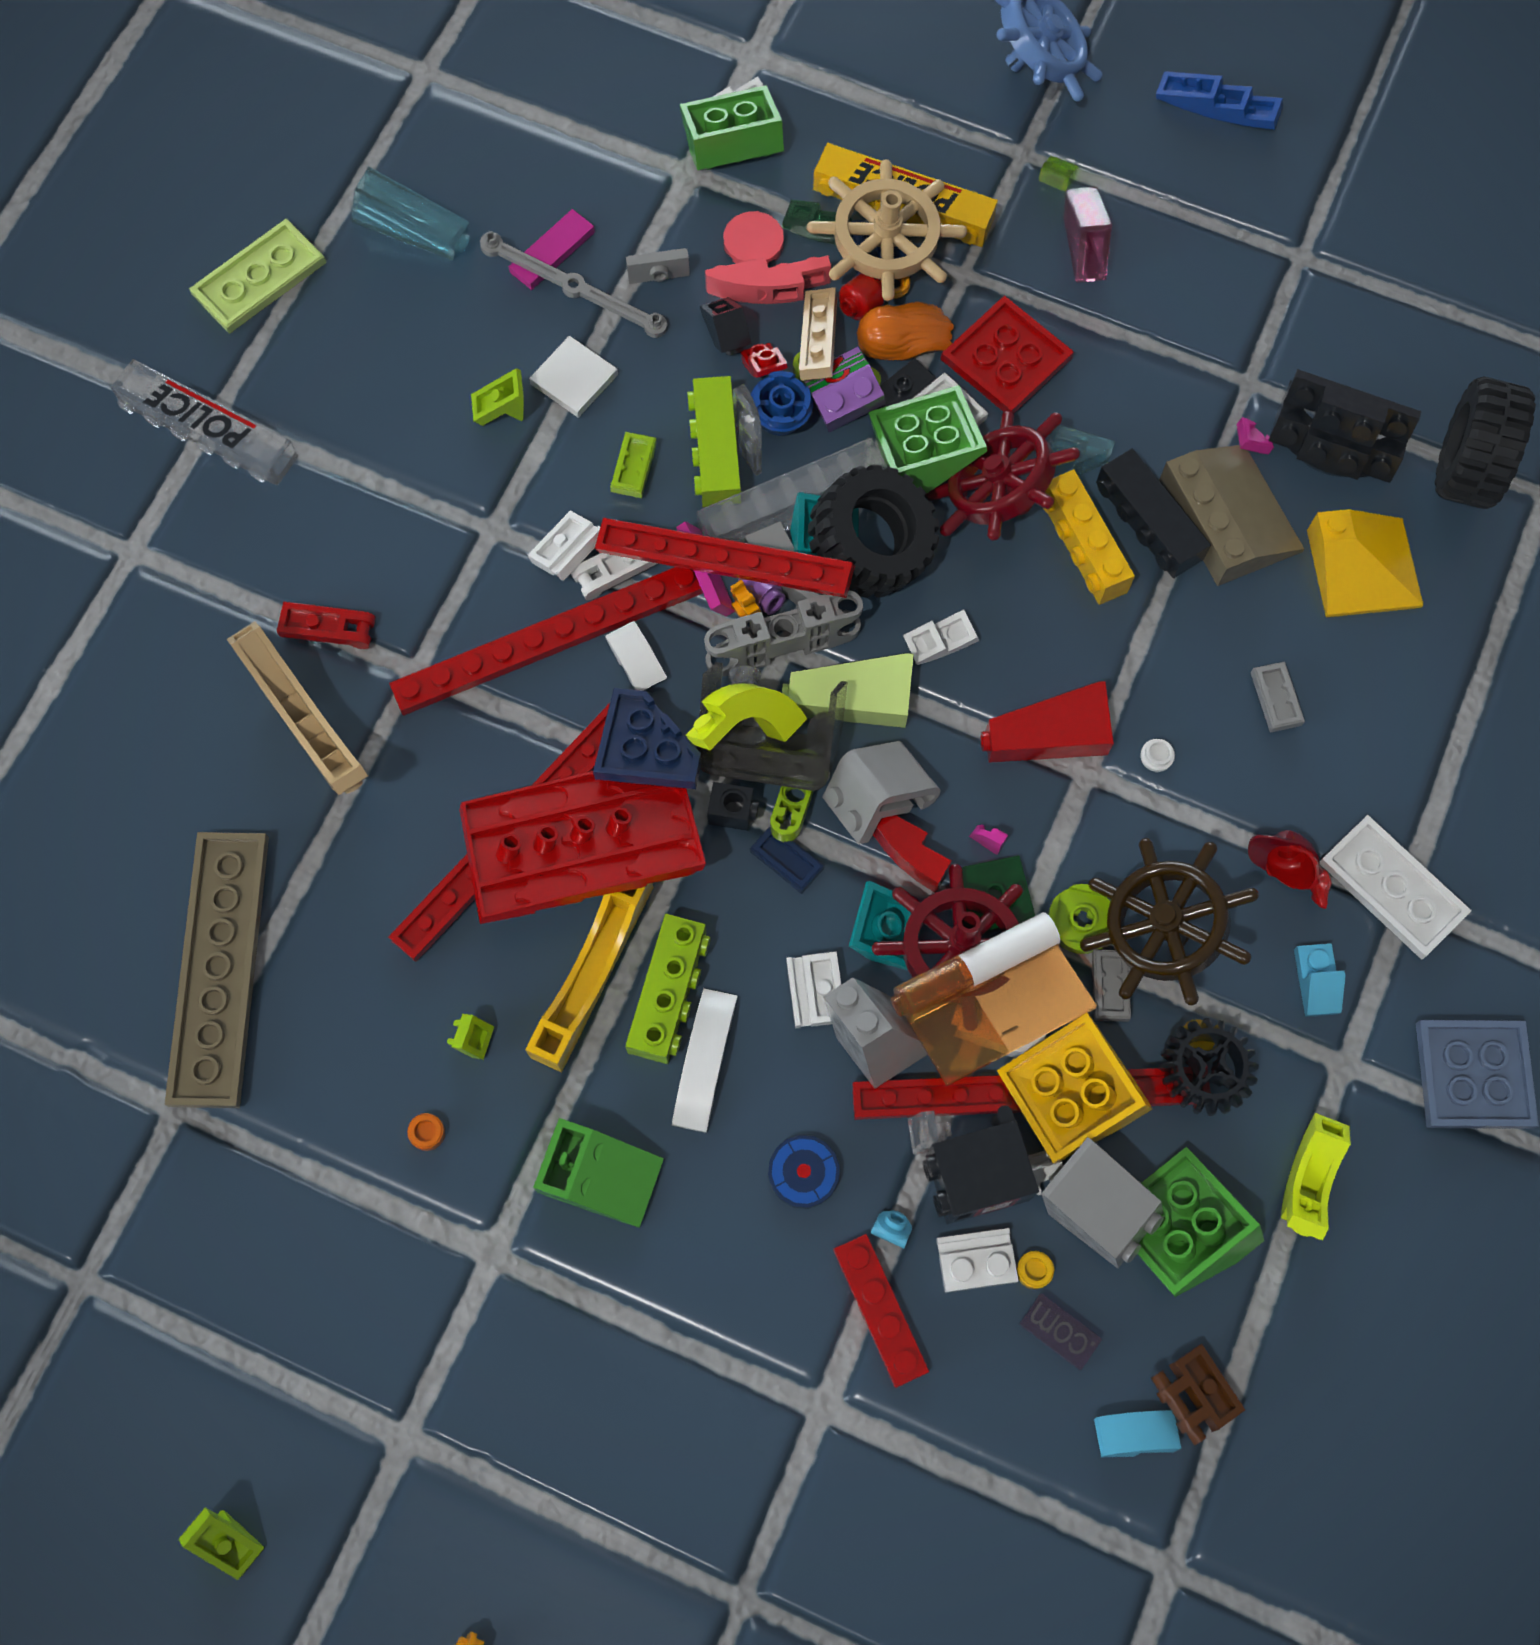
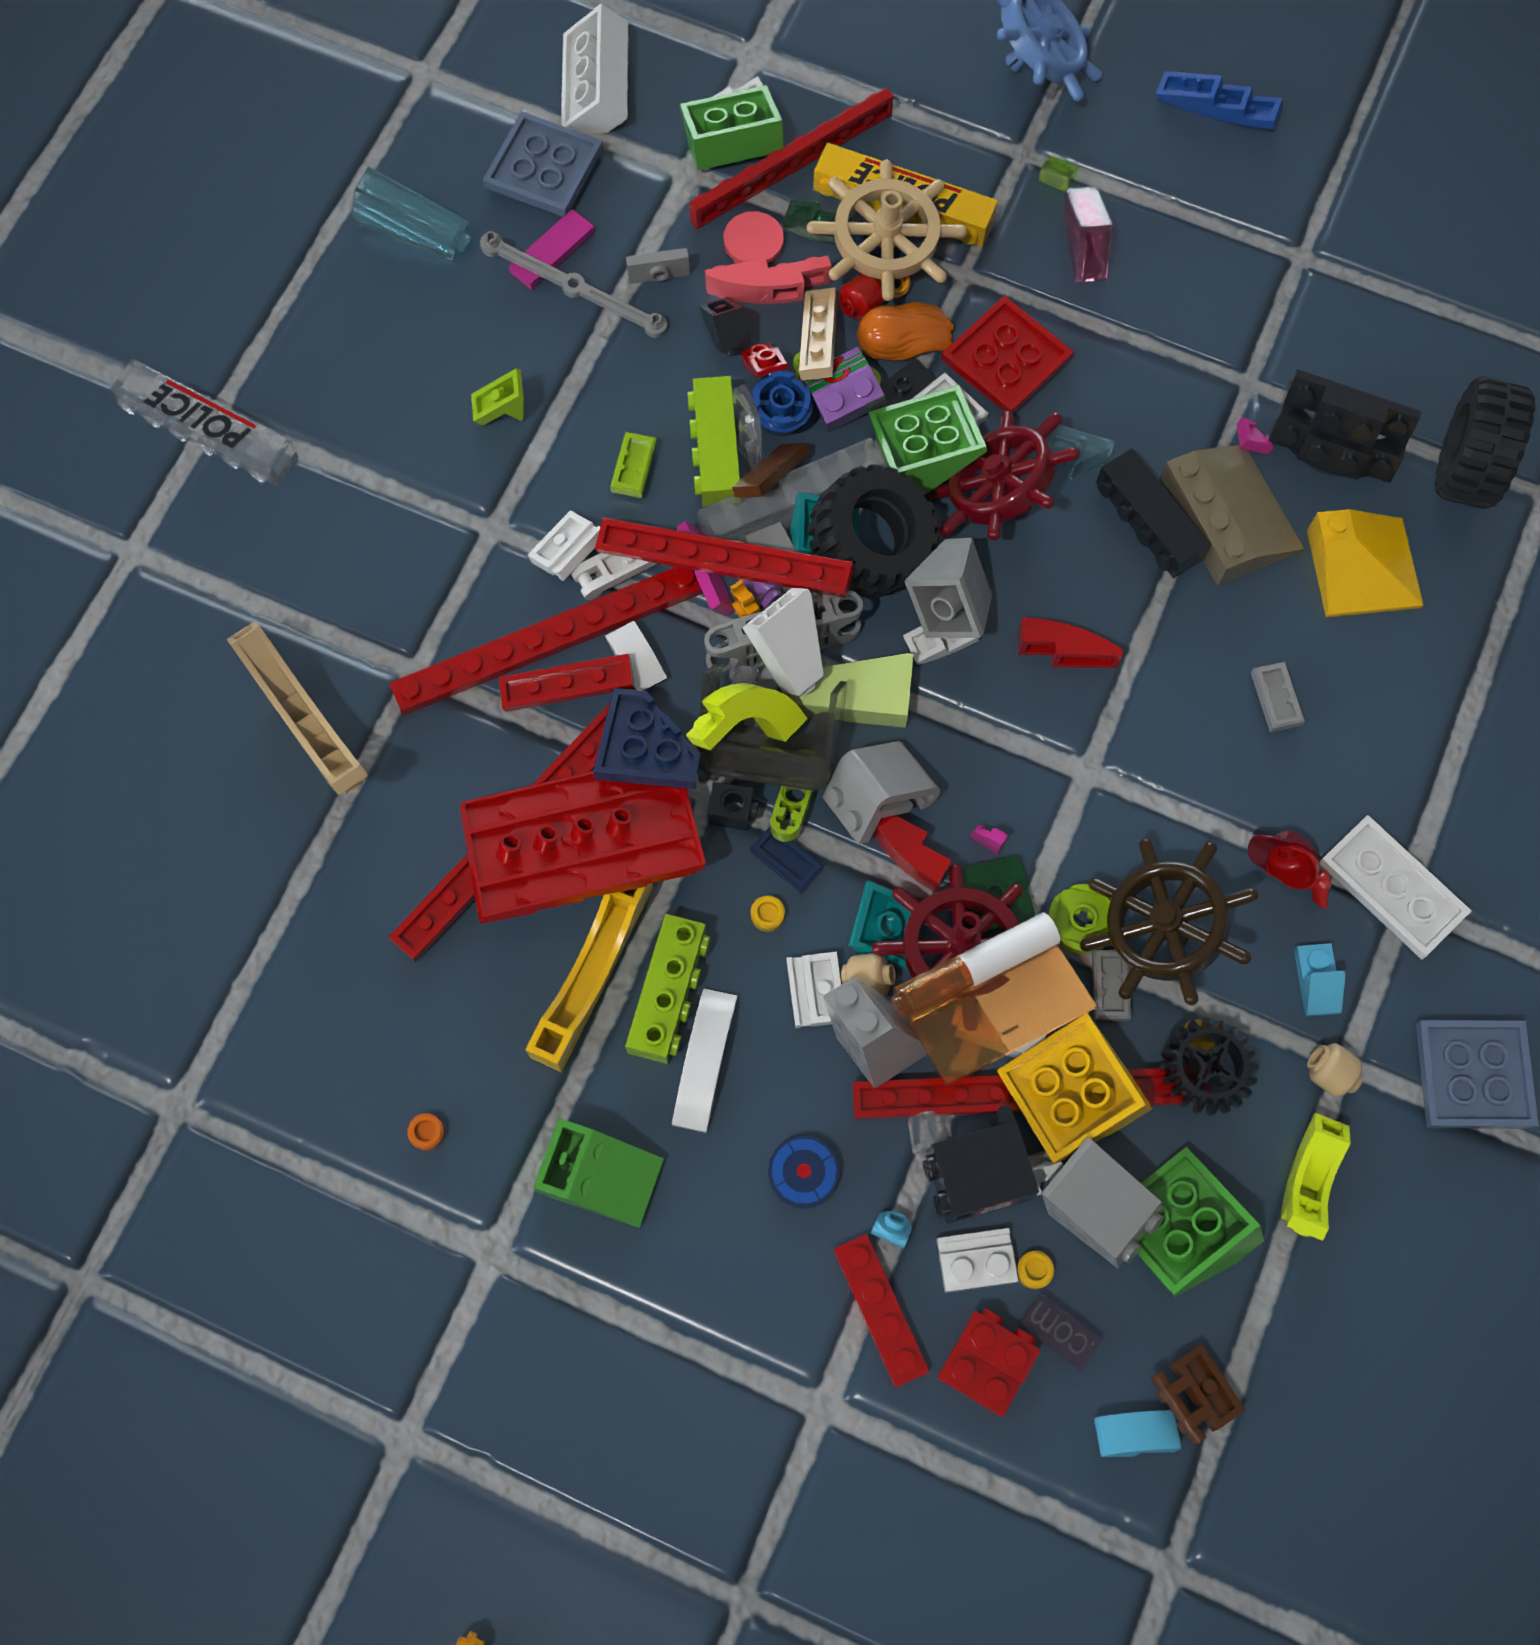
dark tan plate [164,832,269,1108] -> none
lime slope [178,1507,264,1580] -> none
yellowish green tile [189,218,326,334] -> none
red plate [277,601,376,649] -> none
lime tile [447,1014,495,1060] -> none
white tile [529,336,618,418] -> none
red slope [981,681,1114,763] -> none
yellow brick [1043,469,1135,605] -> none
white plate [1140,739,1175,772] -> none
none -> sand blue plate [482,111,603,217]
none -> red plate [499,654,635,712]
none -> white slope [561,3,628,133]
none -> red plate [689,88,894,230]
none -> reddish brown tile [732,442,810,498]
none -> white slope [742,588,824,696]
none -> yellow tile [750,896,785,932]
none -> tan head [841,953,896,995]
none -> light grey slope [905,538,992,638]
none -> red plate [937,1309,1041,1418]
none -> red slope [1018,617,1123,668]
none -> tan head [1307,1043,1363,1097]

